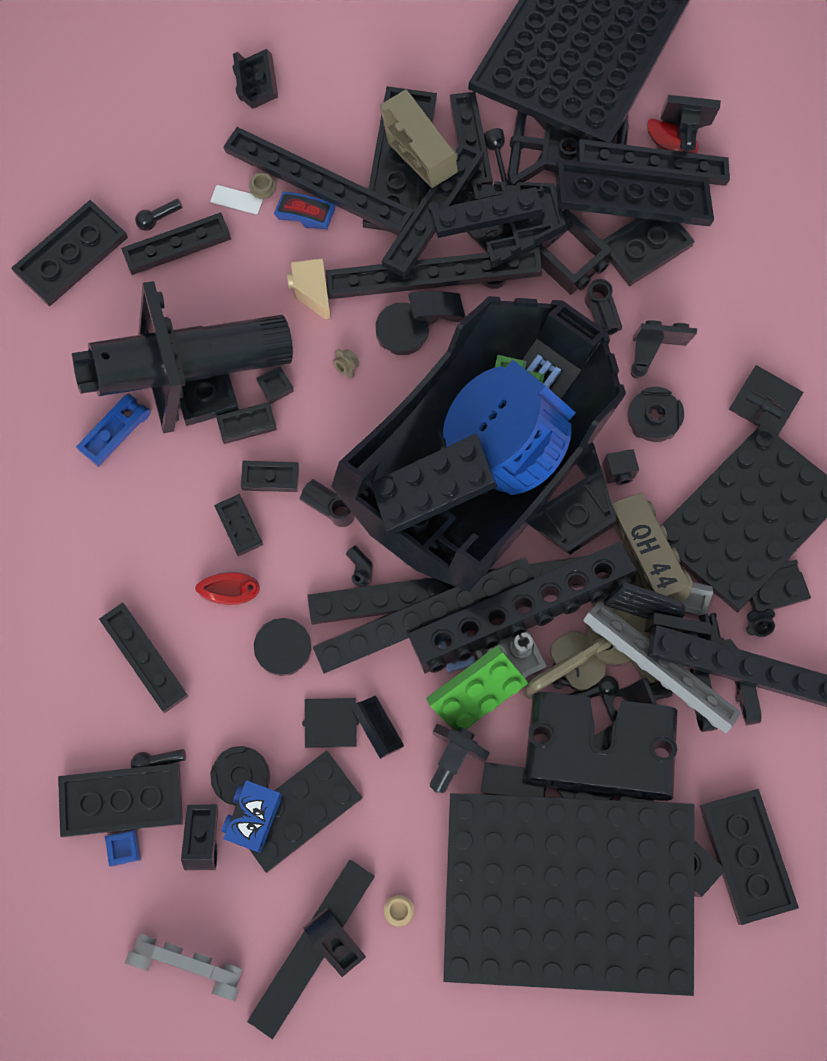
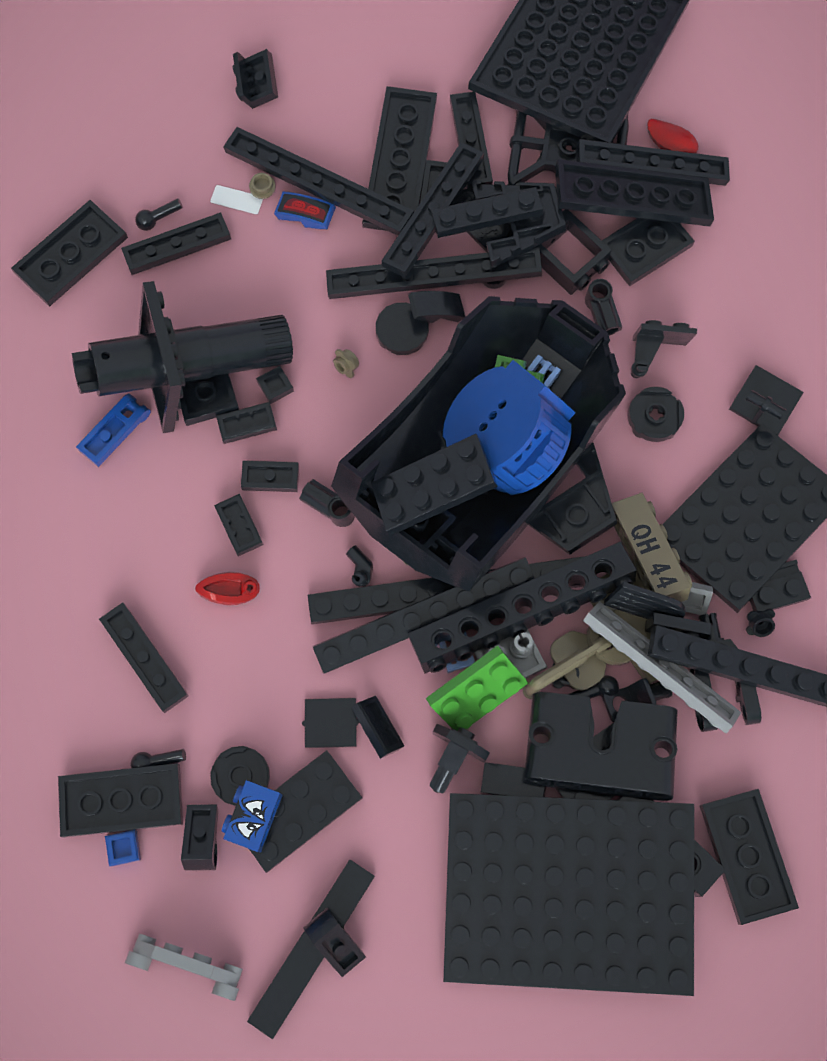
black tile [254,618,312,676] -> none
tan slope [287,258,331,319] -> none
dark tan wedge [380,89,458,188] -> none
tan plate [384,895,414,927] -> none
black hinge [484,128,508,185] -> none
black plate [603,449,639,485] -> none
black piece [660,95,721,153] -> none

